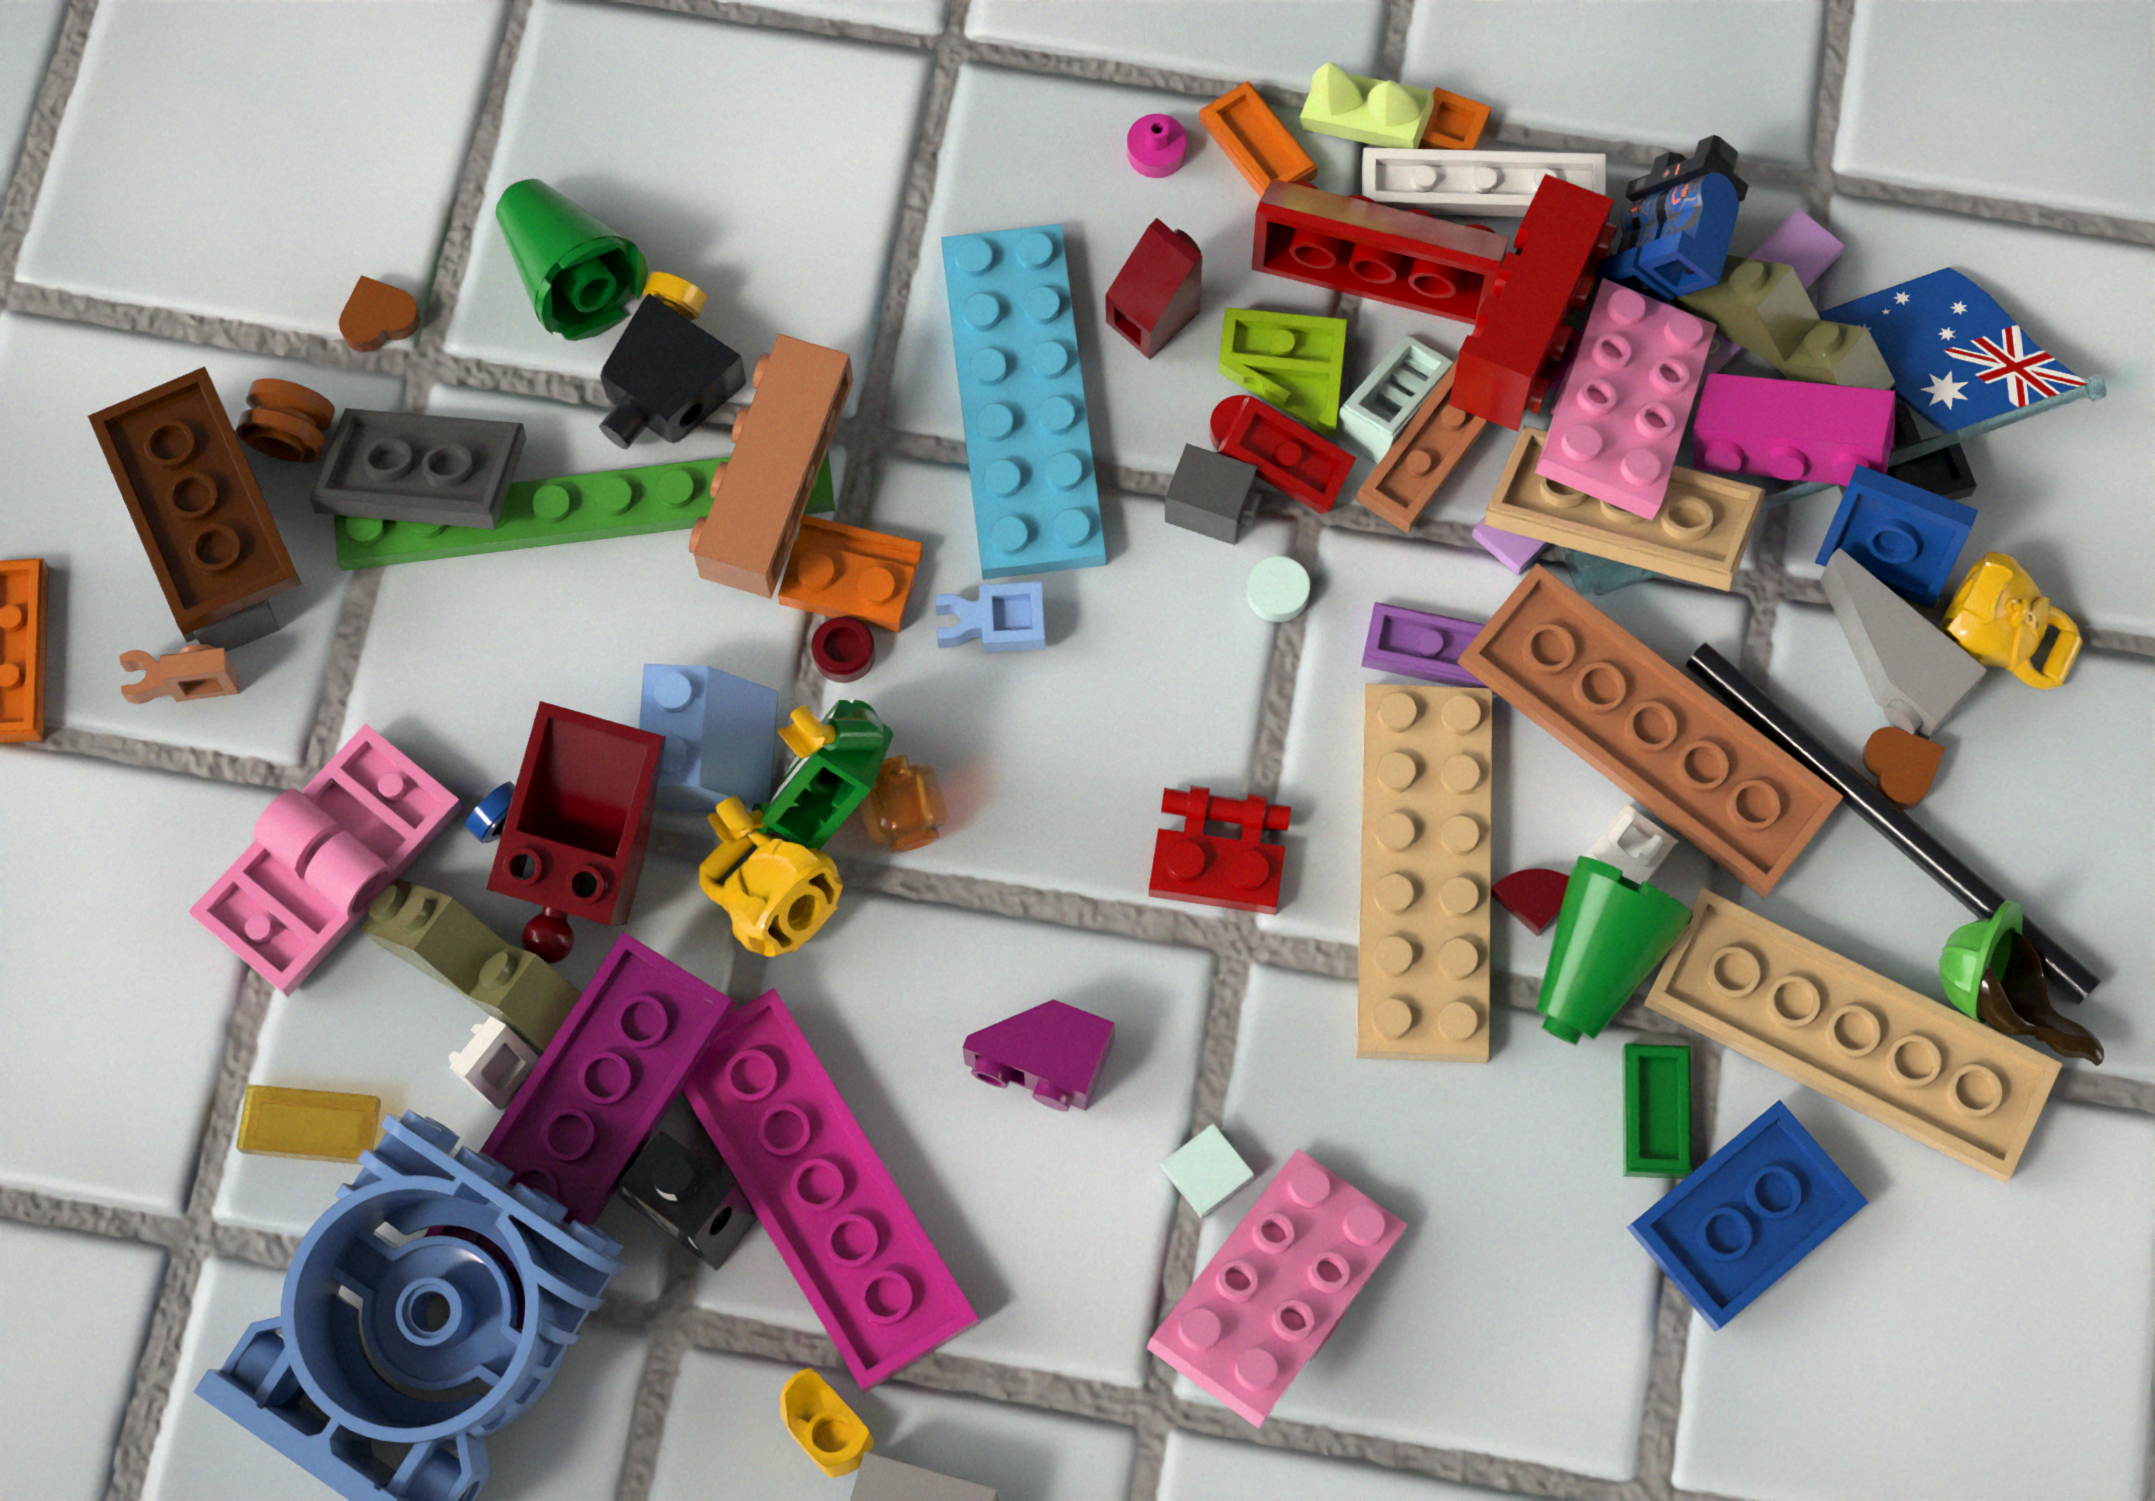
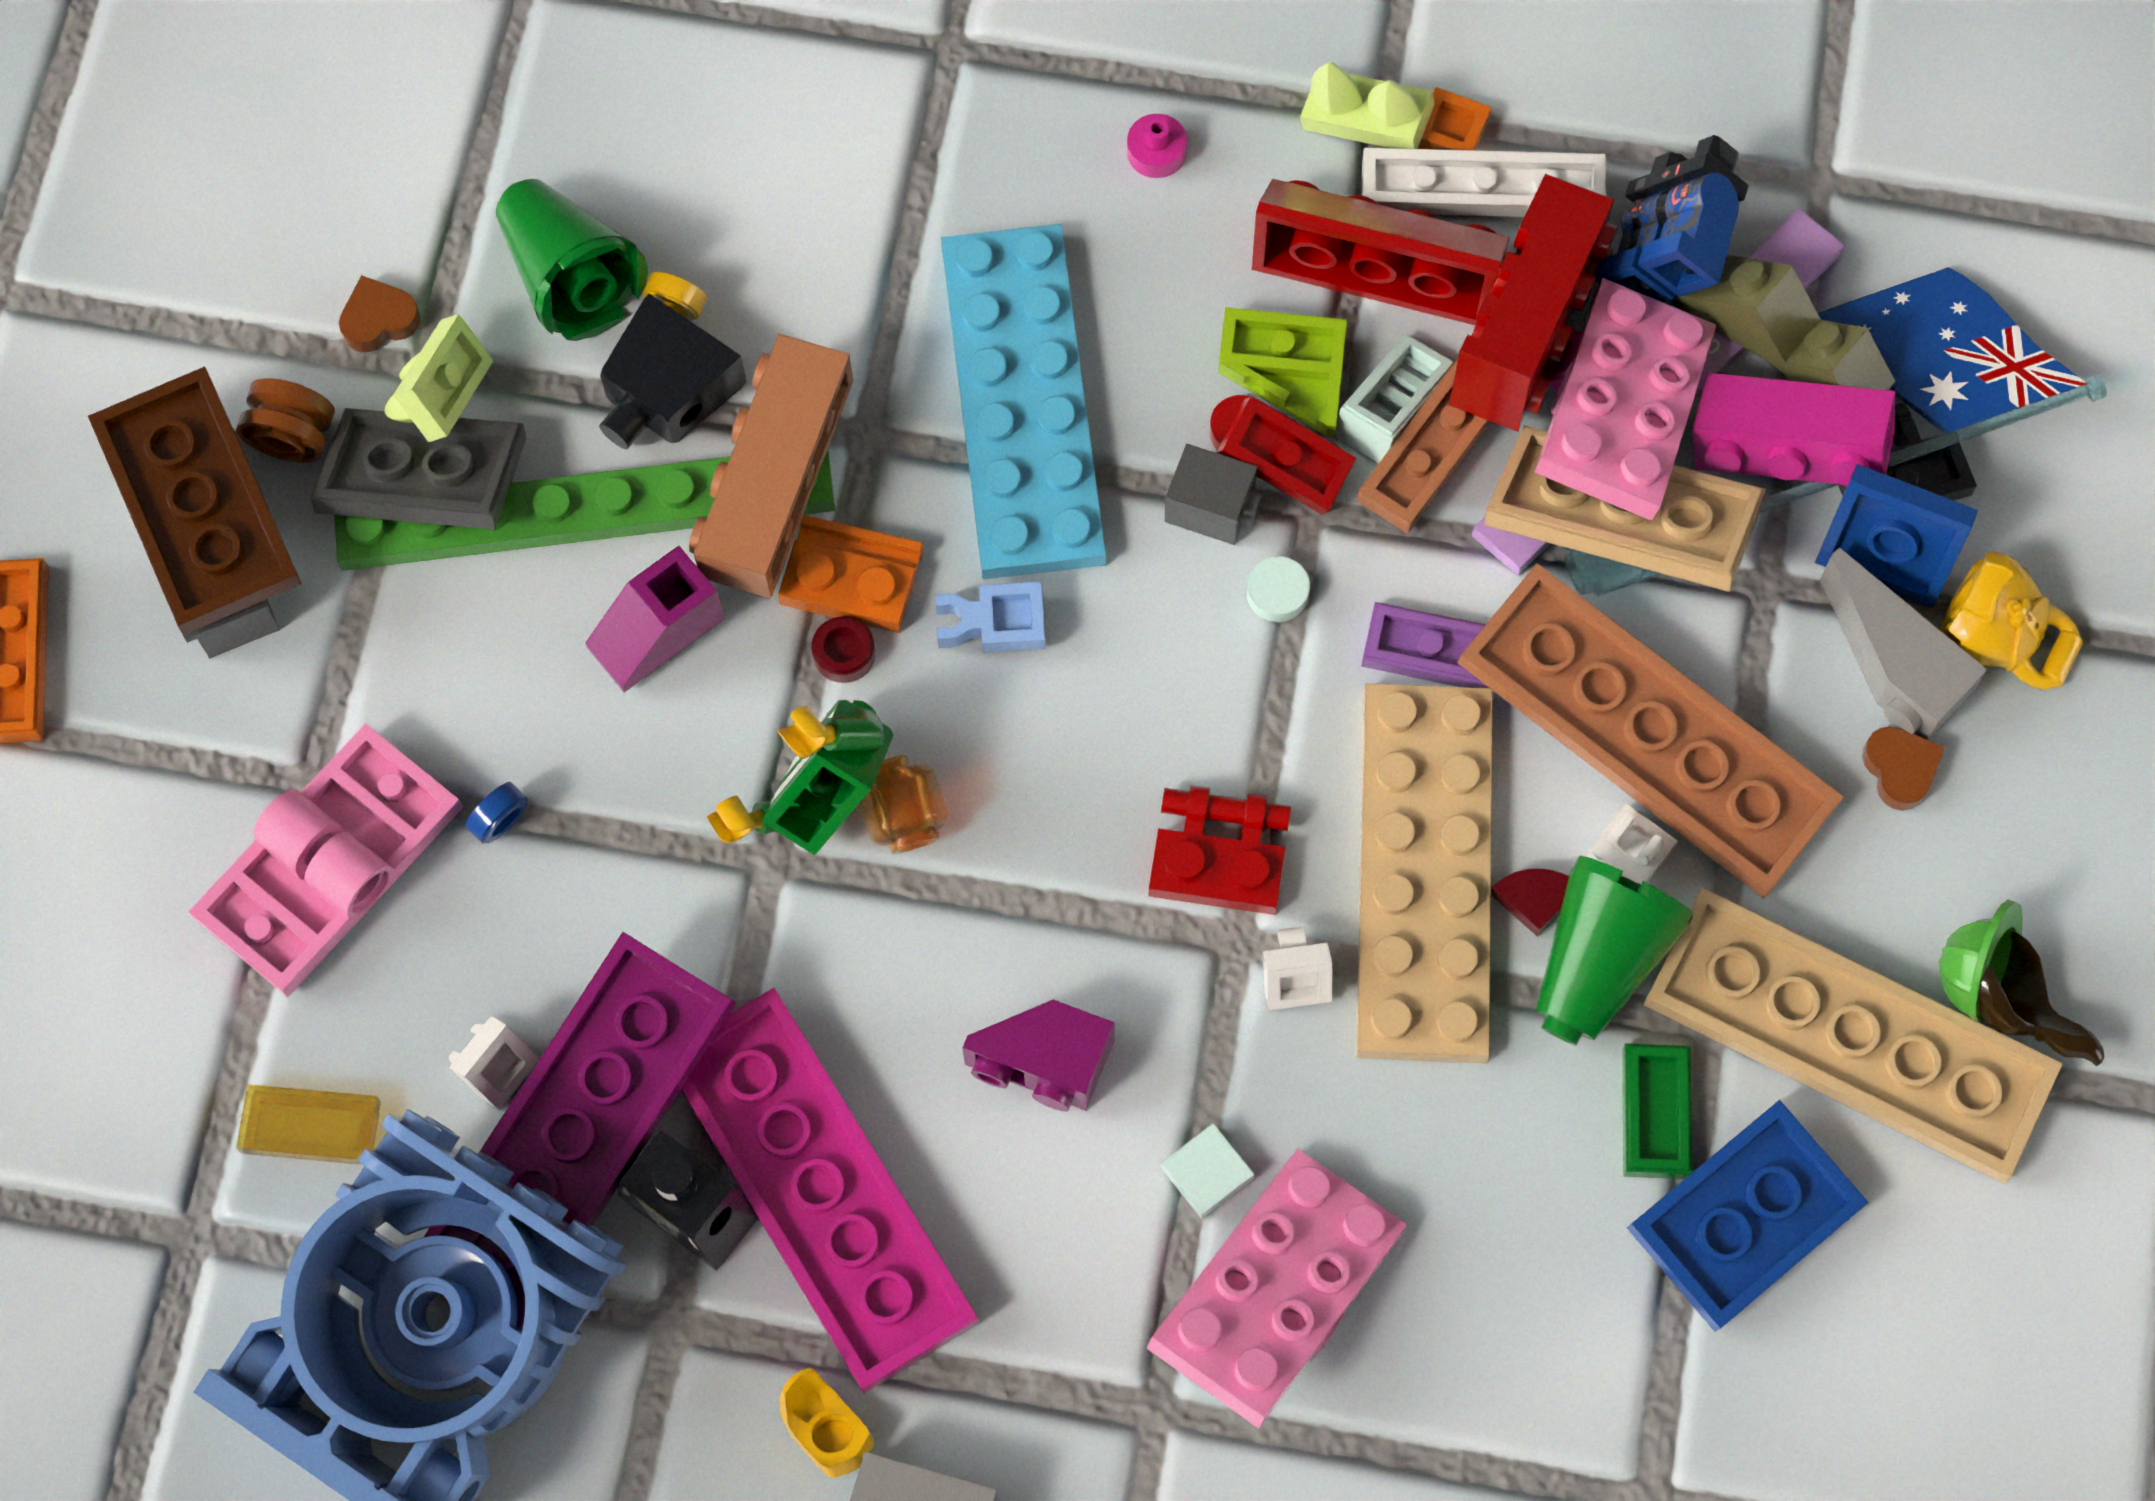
nougat plate [119,644,239,704] -> none
olive arch [359,878,582,1051] -> none
dark red slope [486,701,666,965] -> none
light blue slope [639,664,778,813] -> none
yellow piece [699,829,843,957] -> none
dark red slope [1105,218,1202,360] -> none
orange tile [1199,80,1318,198] -> none
black piece [1685,642,2101,1005] -> none
none -> yellowish green tile [384,314,493,442]
none -> magenta slope [585,545,724,693]
none -> white tile [1263,926,1332,1011]

